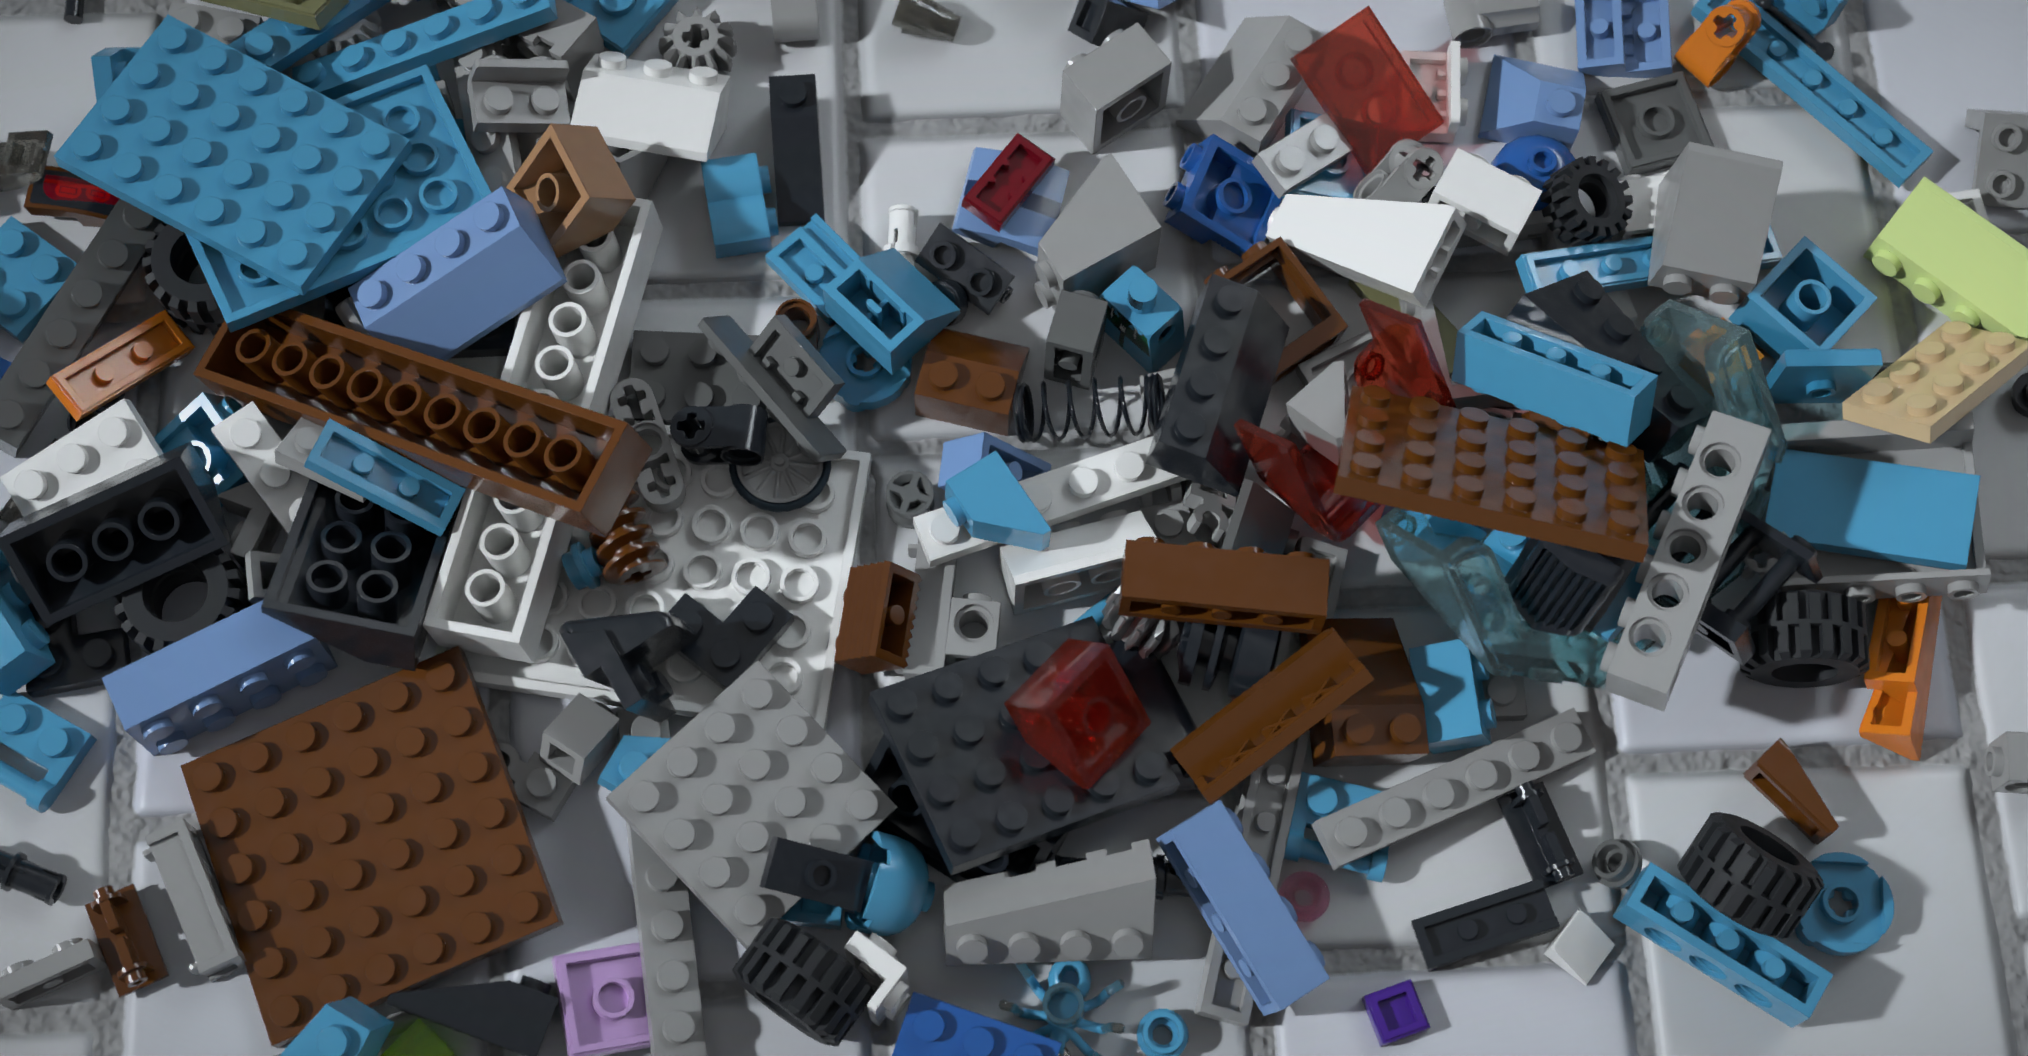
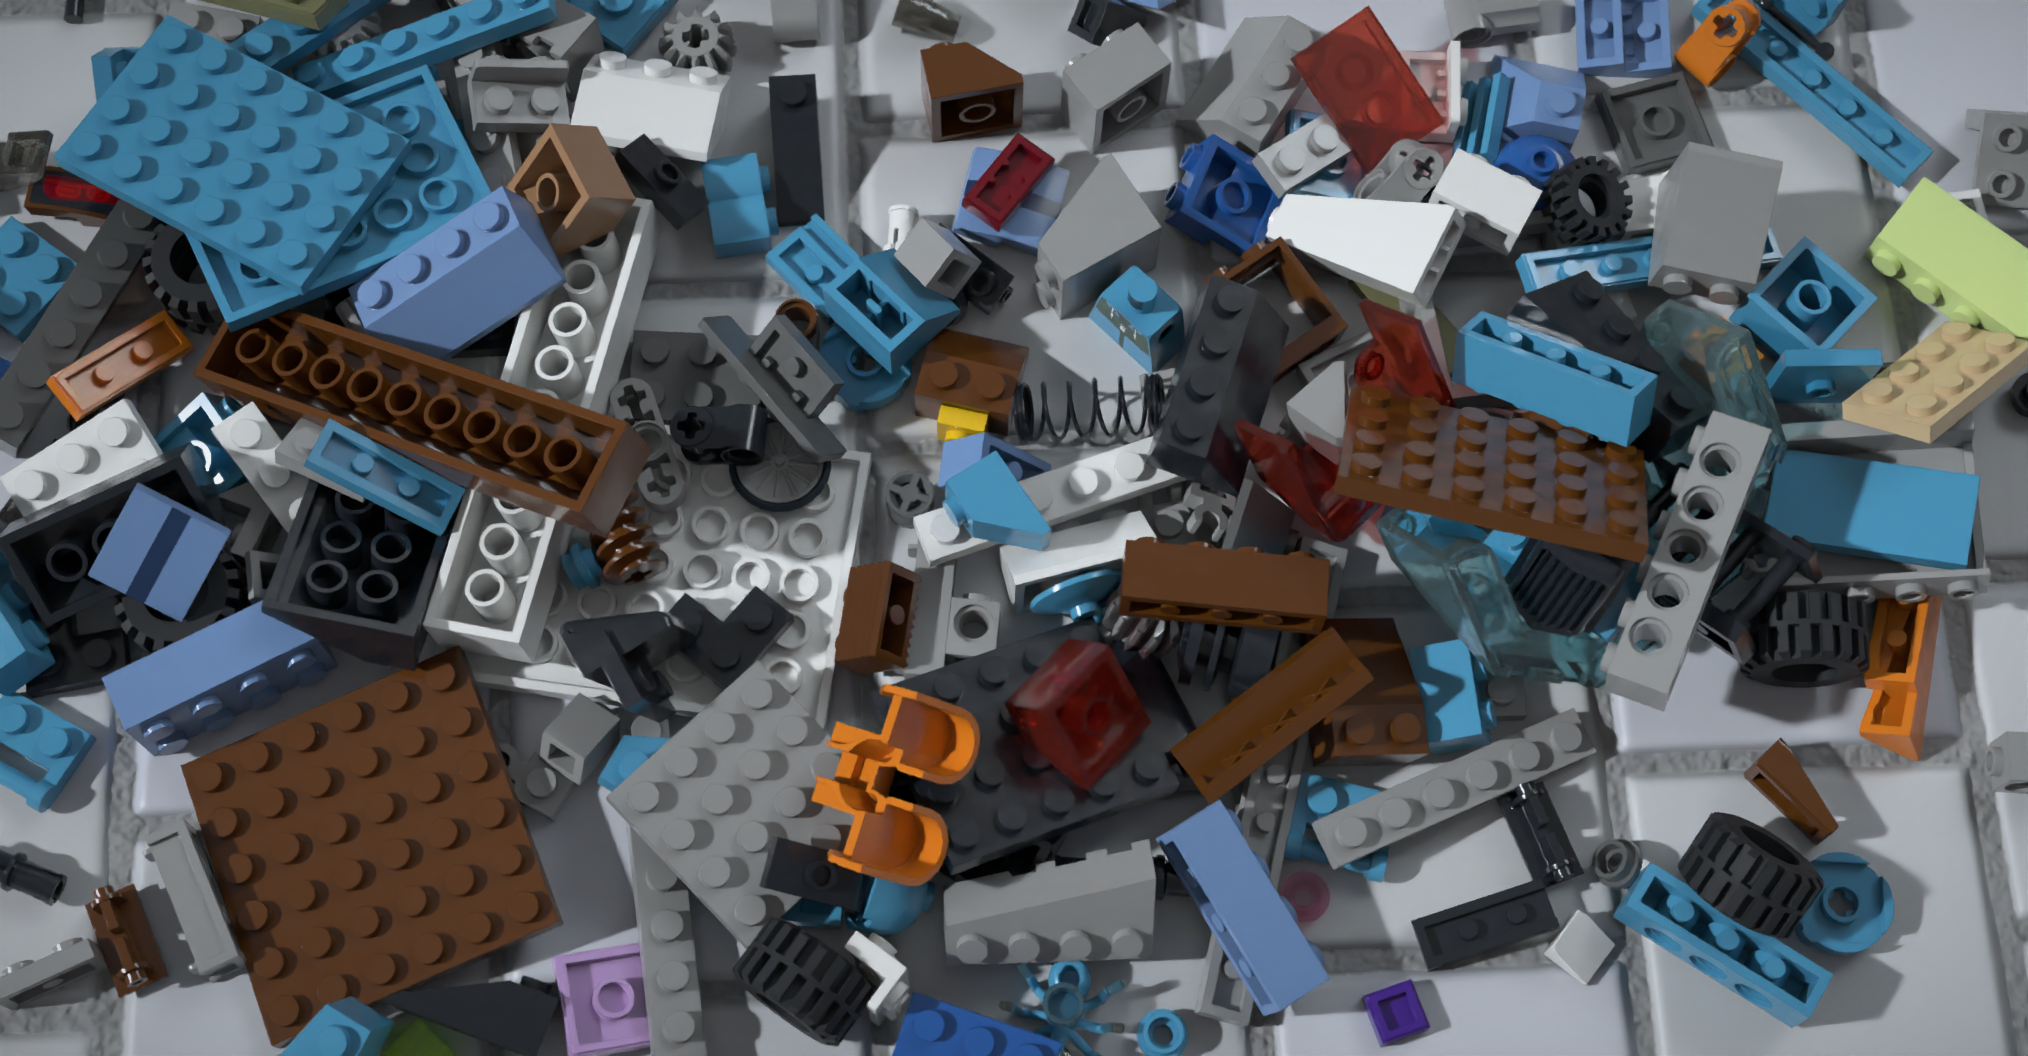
dark grey brick [1044,290,1108,390] -> none
none -> medium blue slope [88,483,232,622]
none -> black plate [614,134,710,231]
none -> orange piece [811,683,980,886]
none -> light grey brick [894,217,981,300]
none -> reddish brown slope [920,42,1024,143]
none -> yellow plate [937,405,988,442]
none -> dark azure dish [1030,569,1122,622]
none -> dark azure tile [1451,72,1511,162]

